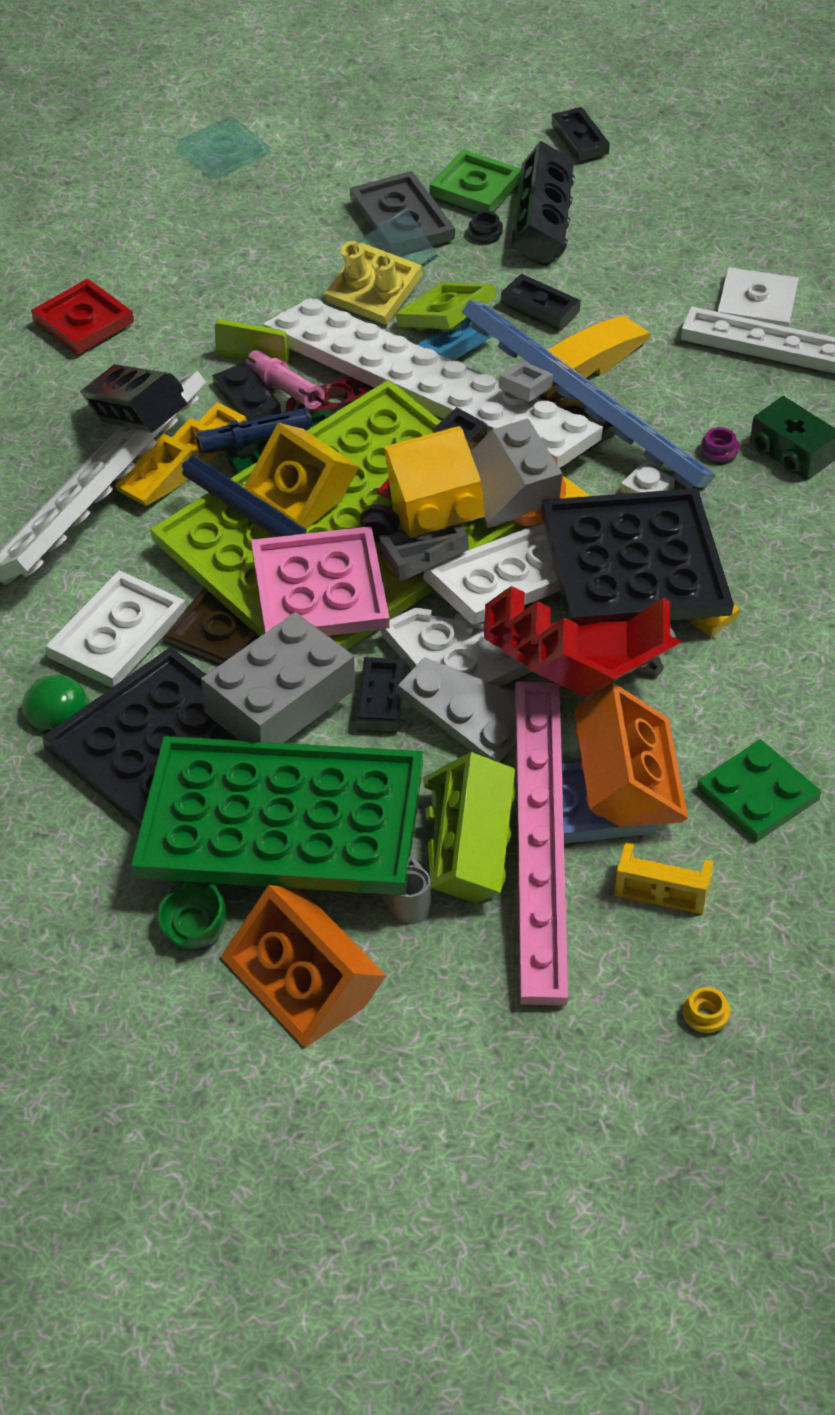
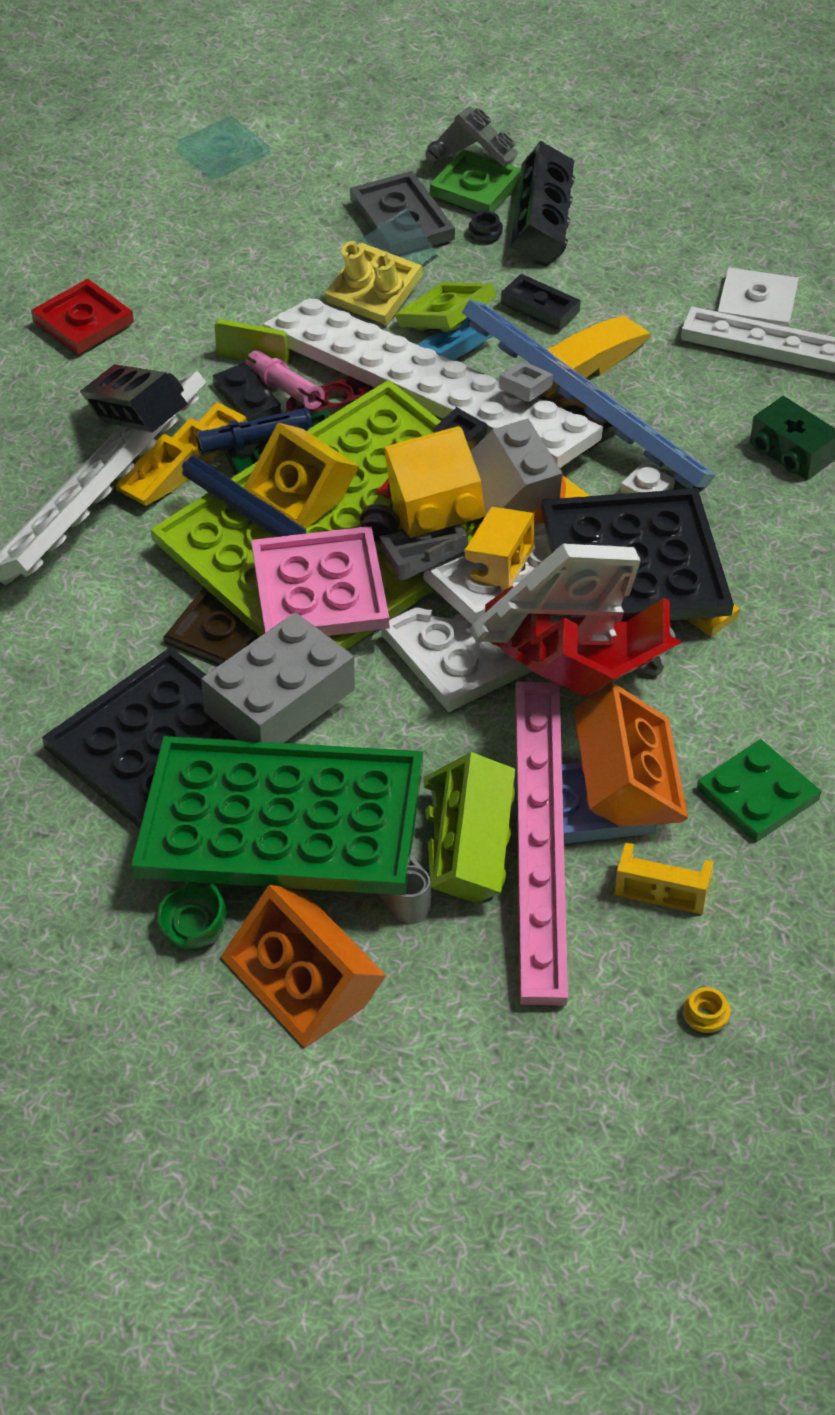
green hair [22,675,90,734] -> none
white plate [46,570,186,688] -> none
black plate [356,657,406,732] -> none
light grey wing [396,657,516,763] -> none
black plate [551,107,610,162] -> none
magenta plate [700,427,739,462] -> none
none -> flat silver plate [425,106,519,167]
none -> yellow hinge [465,507,535,590]
none -> white wing [470,544,641,645]

